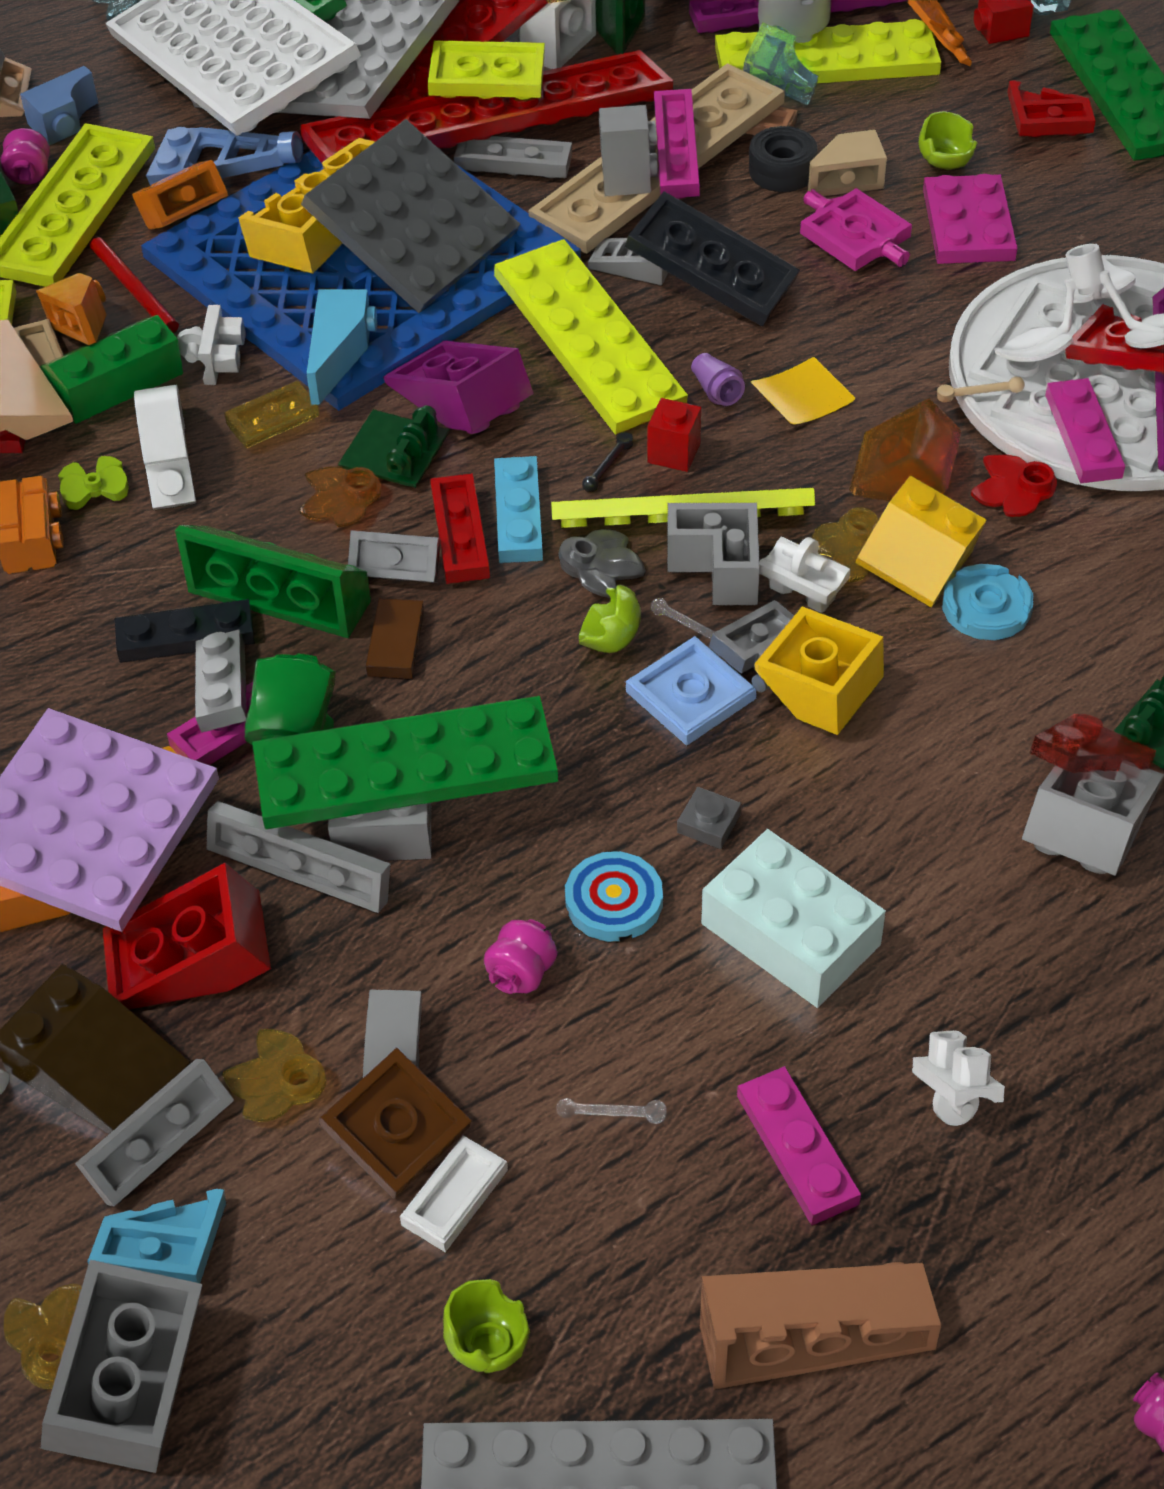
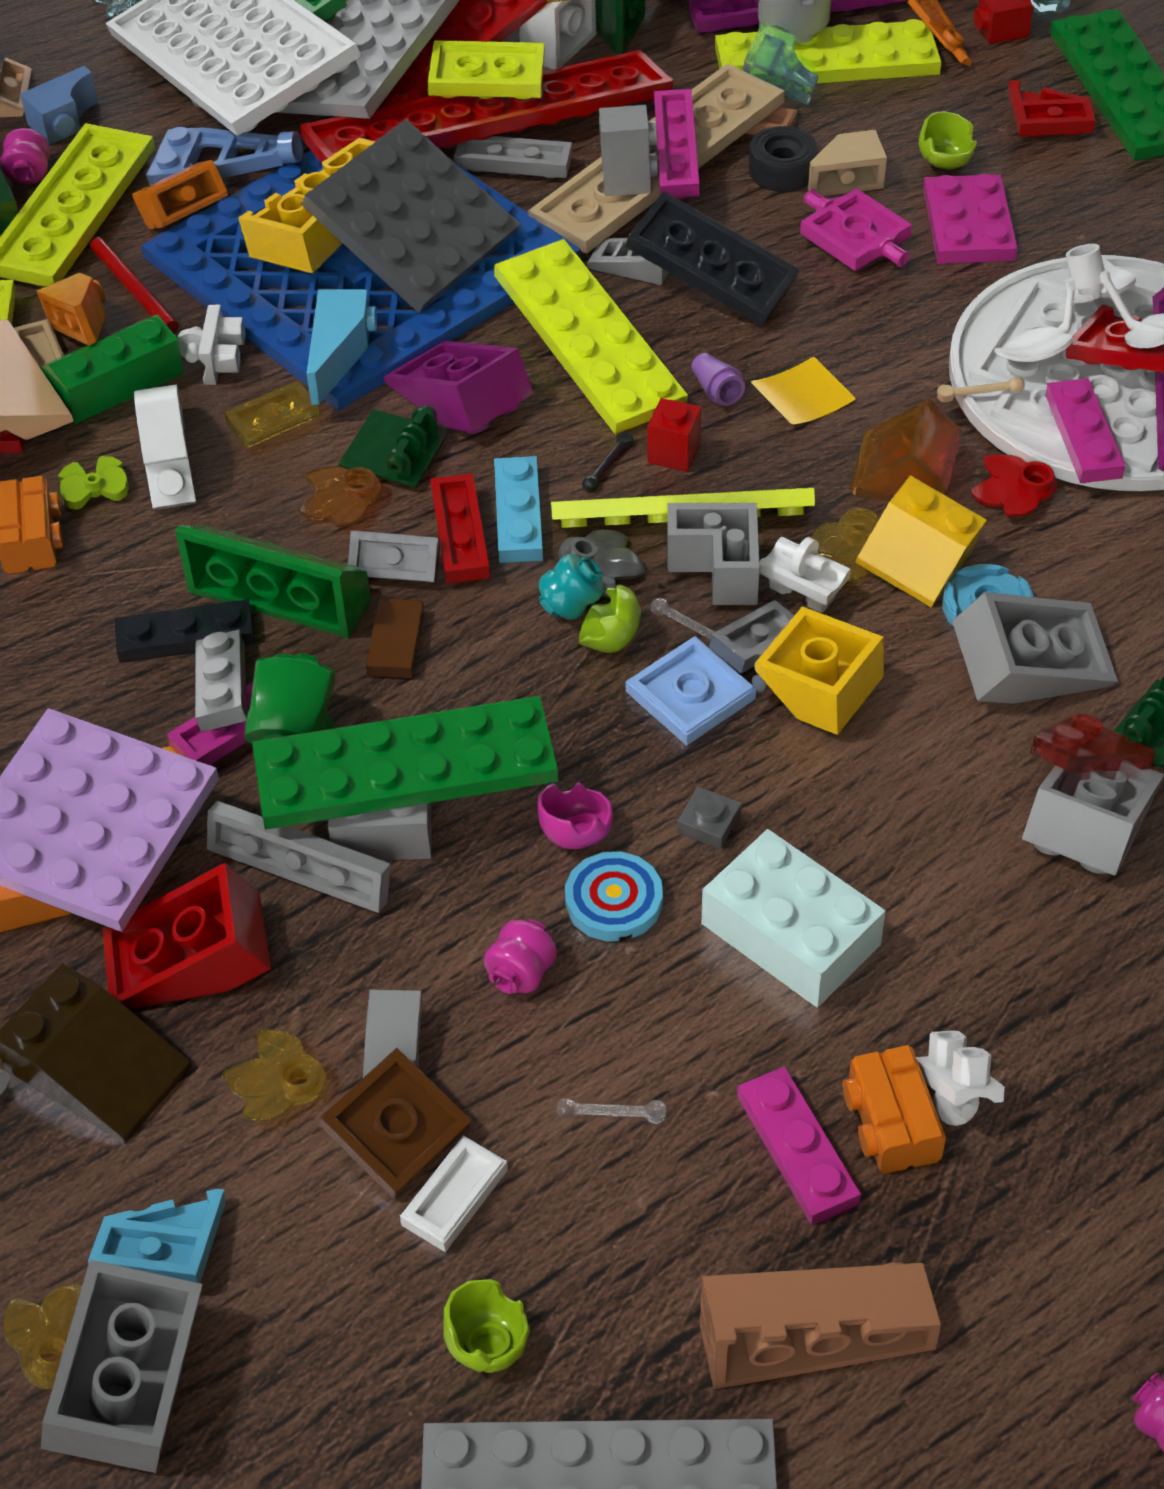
light grey plate [75,1059,234,1207] -> none
none -> teal piece [538,554,604,620]
none -> dark pink hair [538,782,613,849]
none -> orange brick [842,1045,946,1175]
none -> light grey slope [952,592,1118,704]

